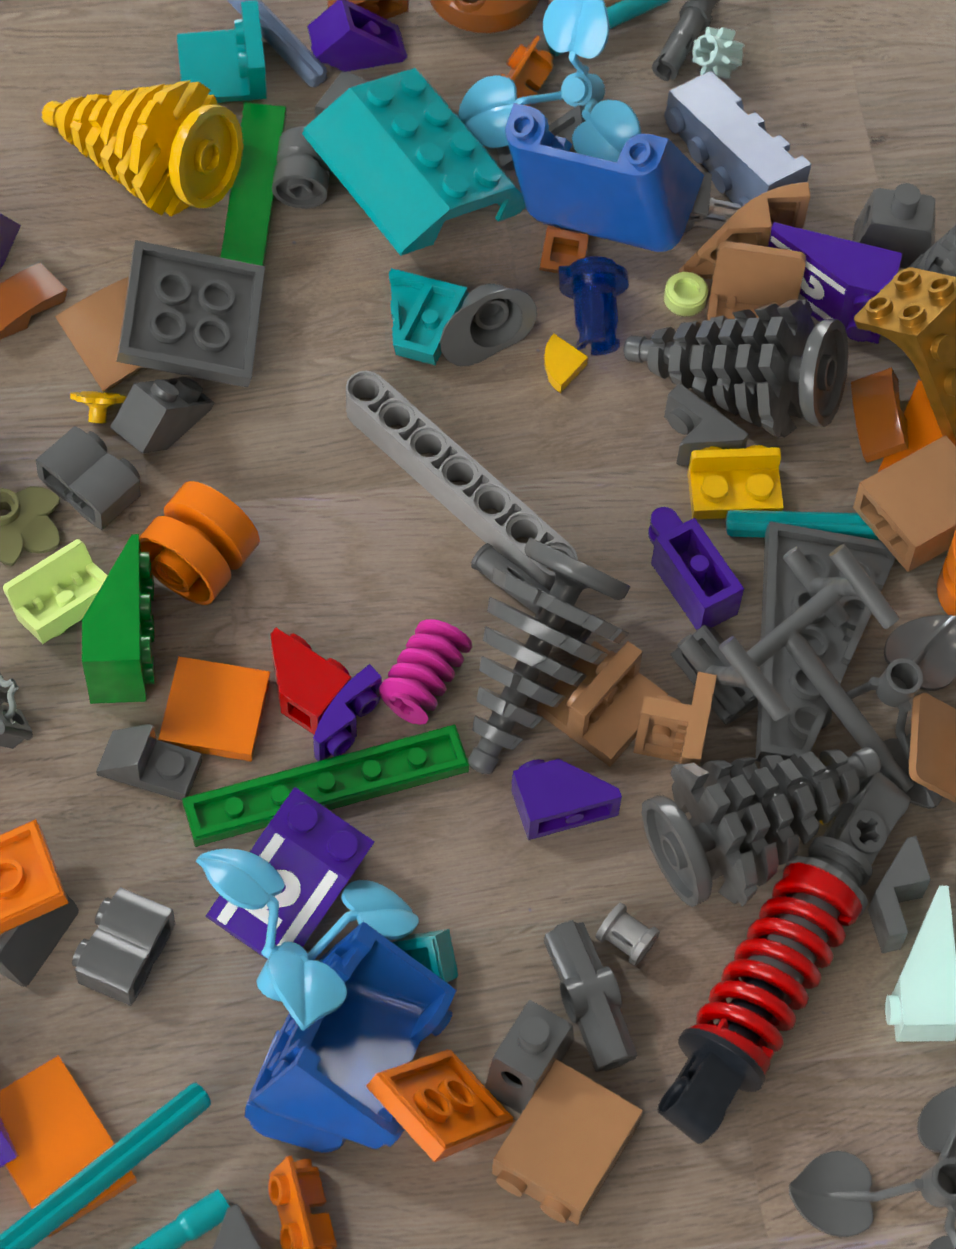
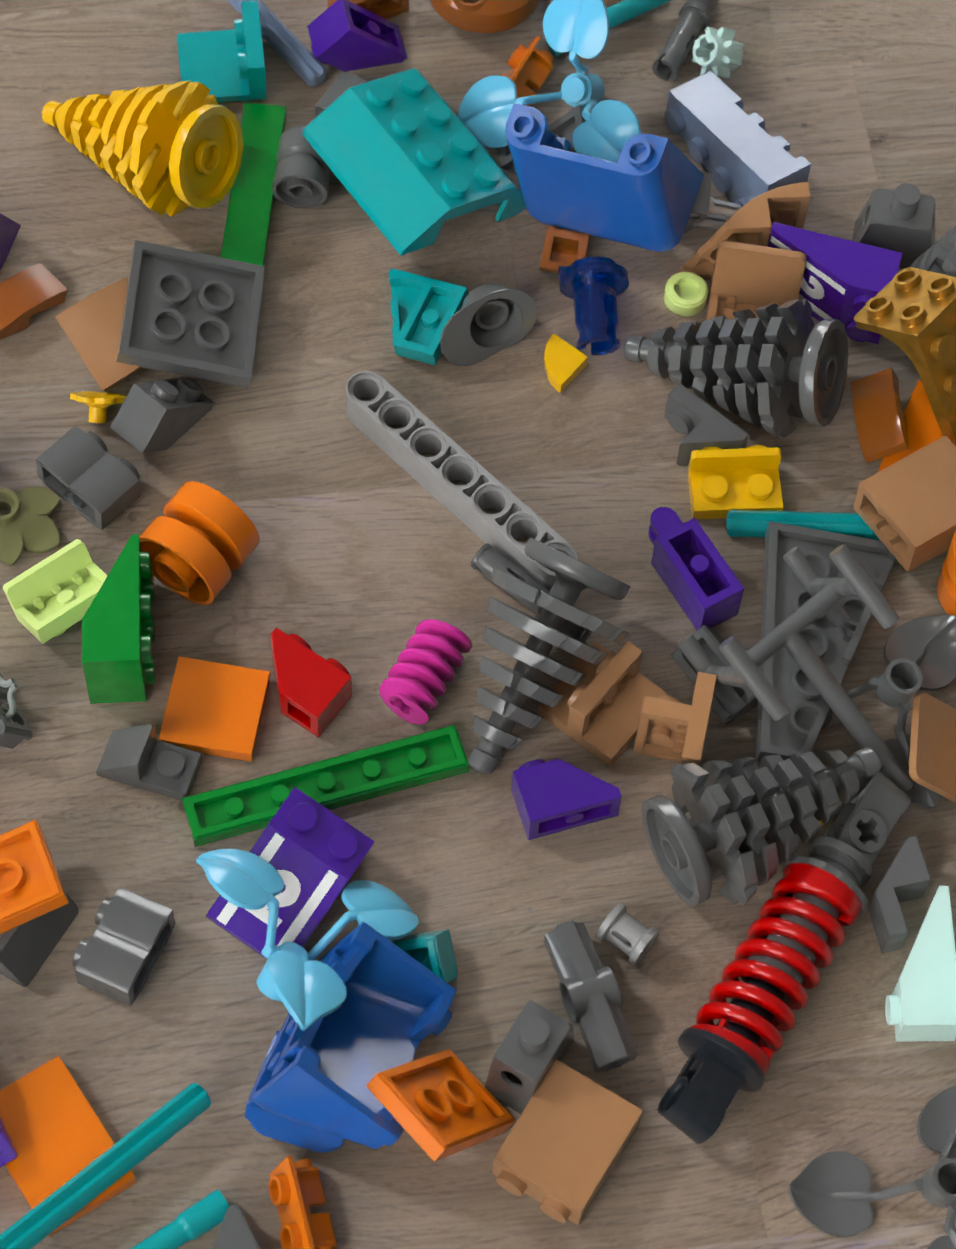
dark purple slope [313,664,382,761] -> none

